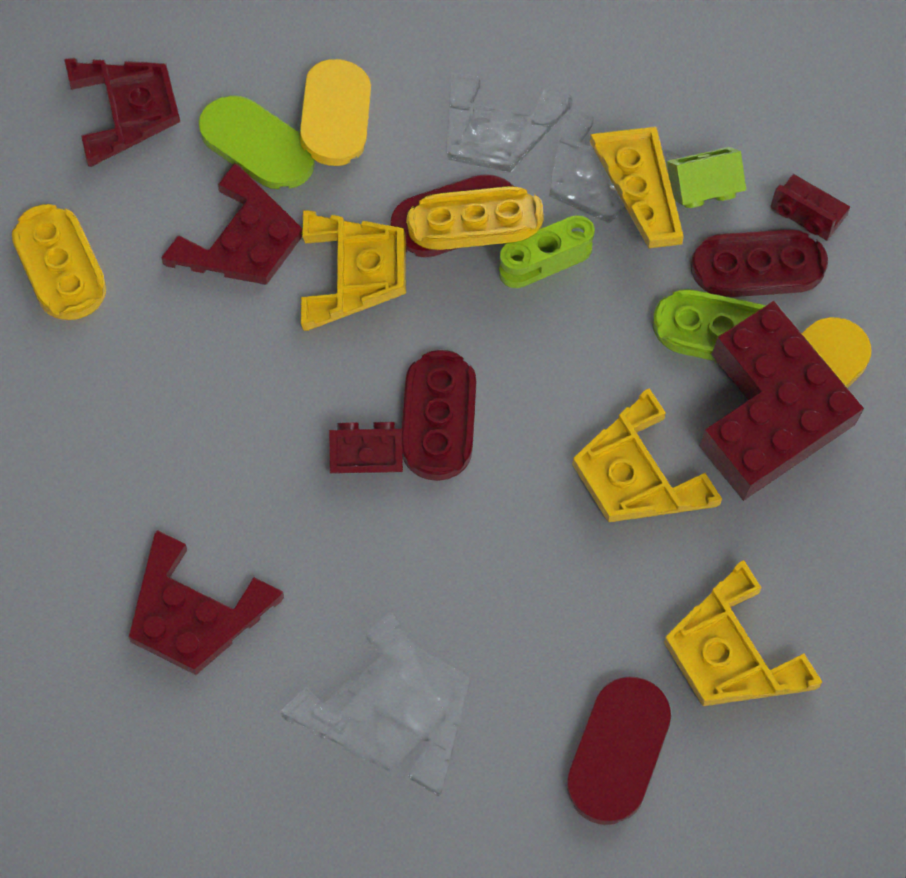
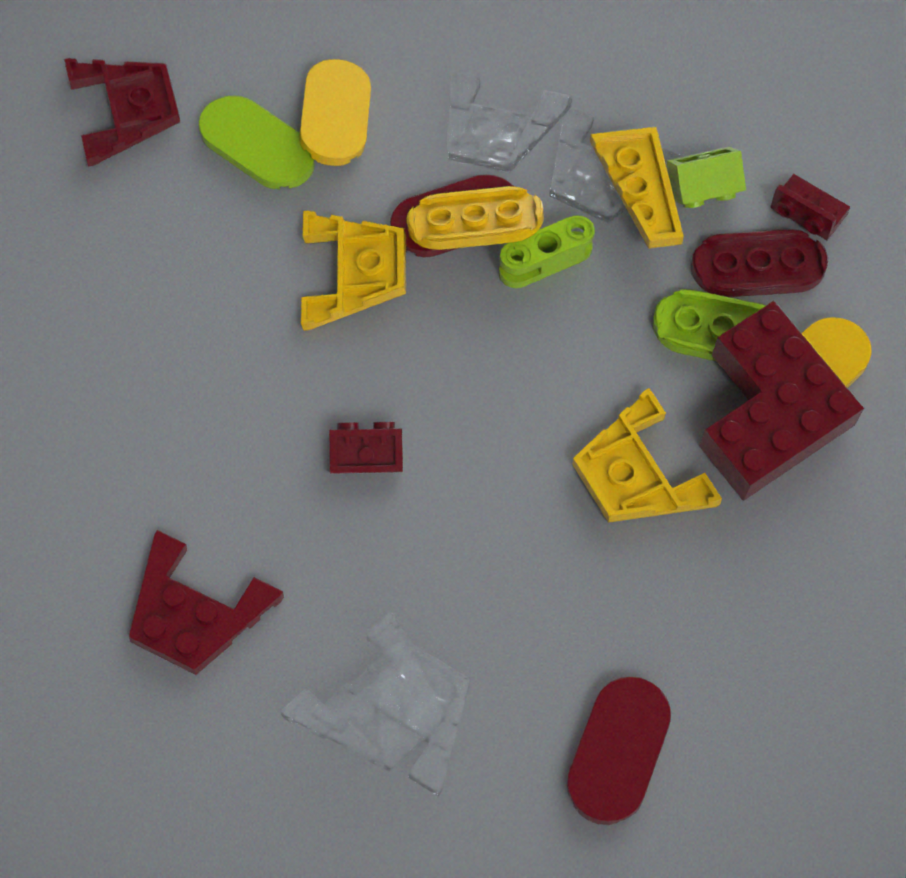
yellow tile [12,204,106,320] -> none
dark red wing [161,163,303,285] -> none
dark red tile [402,350,476,481] -> none
yellow wing [664,560,822,706] -> none

